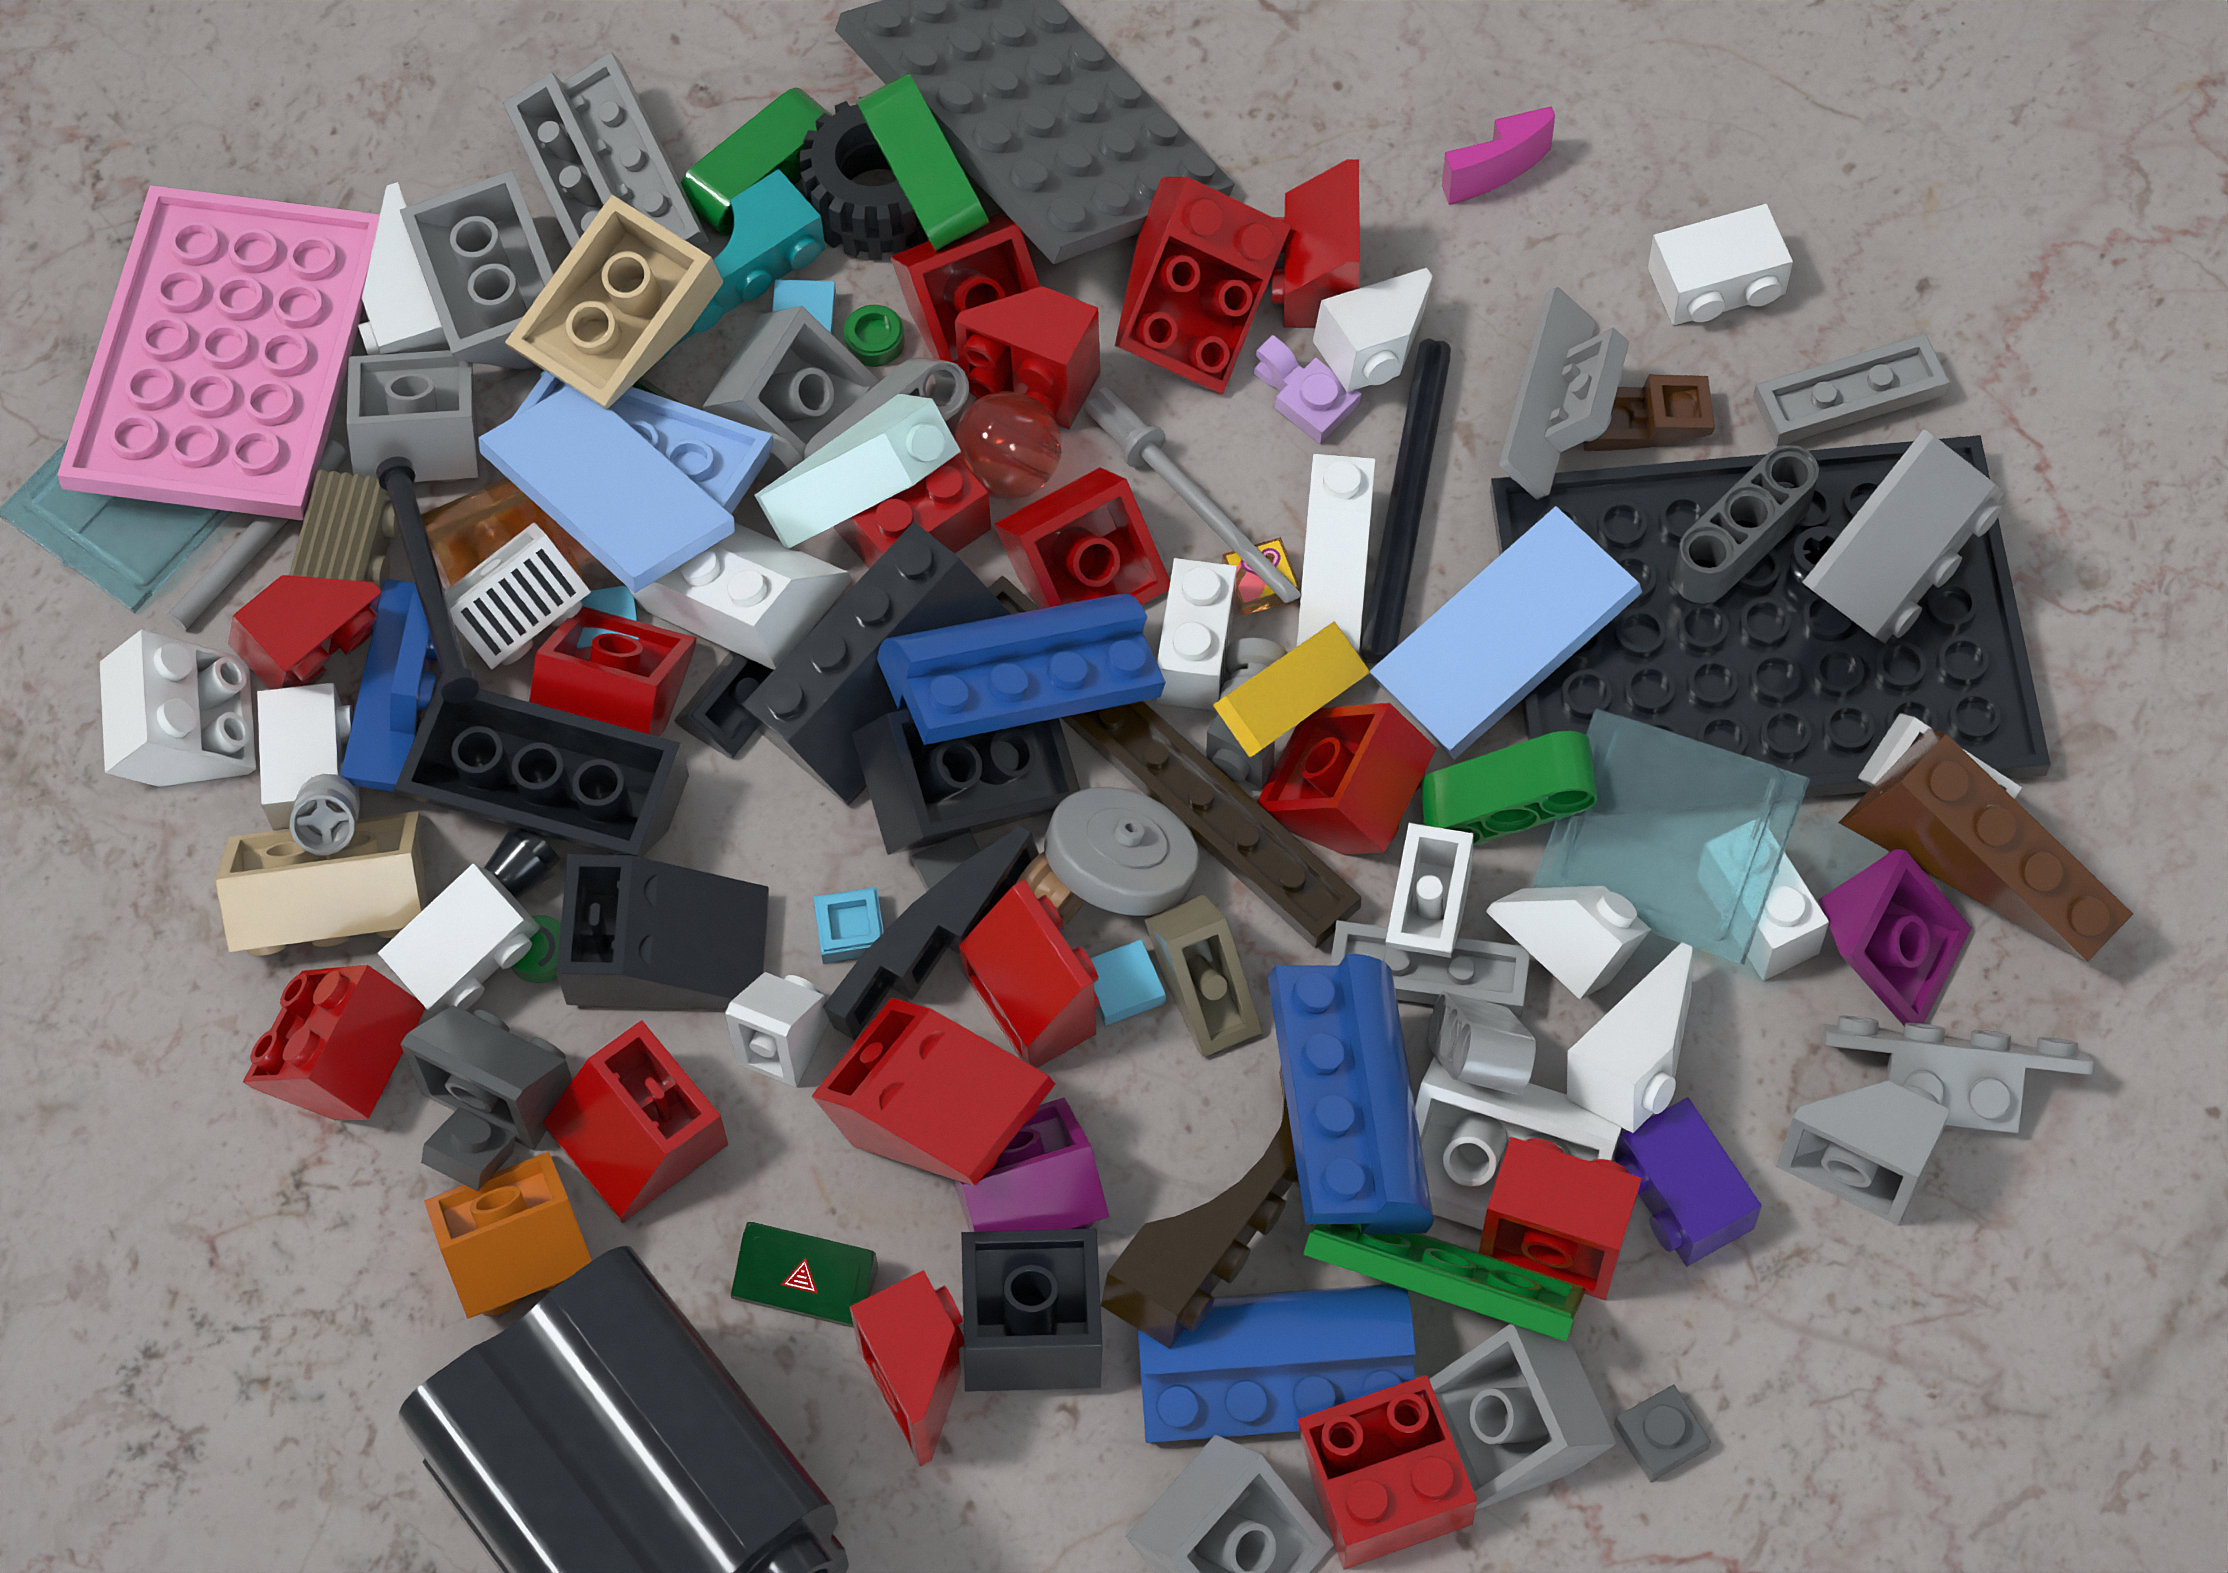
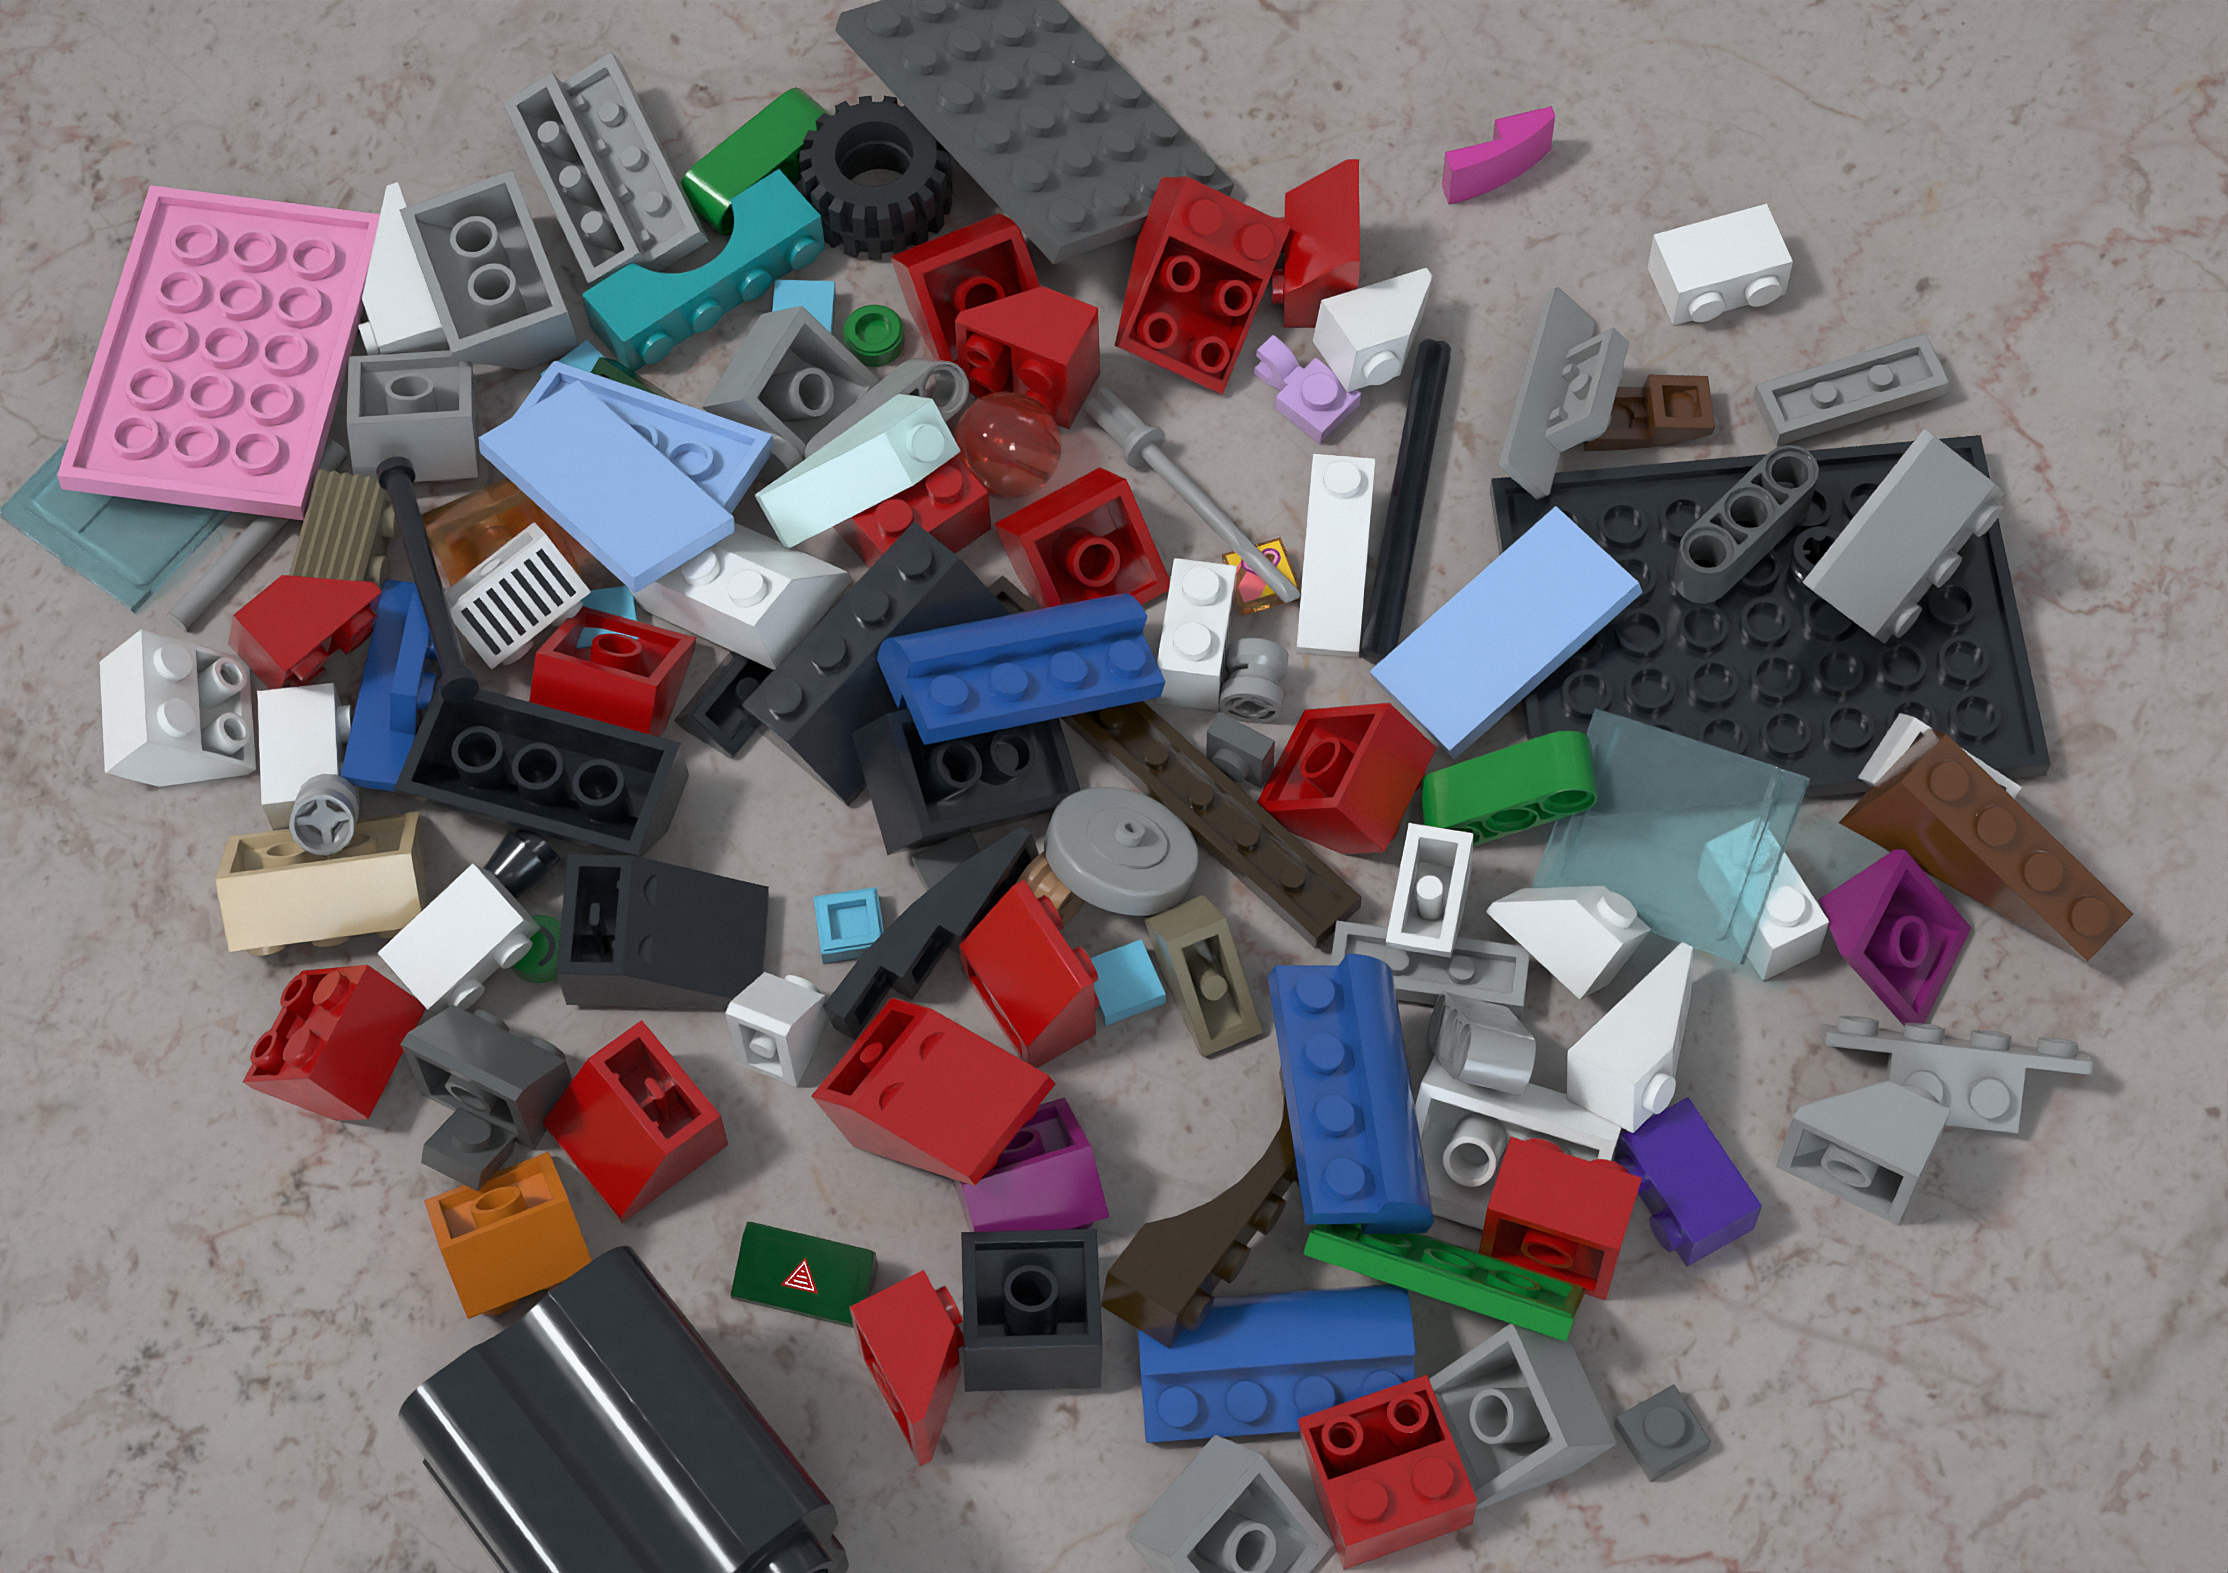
tan slope [505,195,723,410] -> none
green beam [856,73,989,251] -> none
yellow tile [1213,621,1370,757] -> none

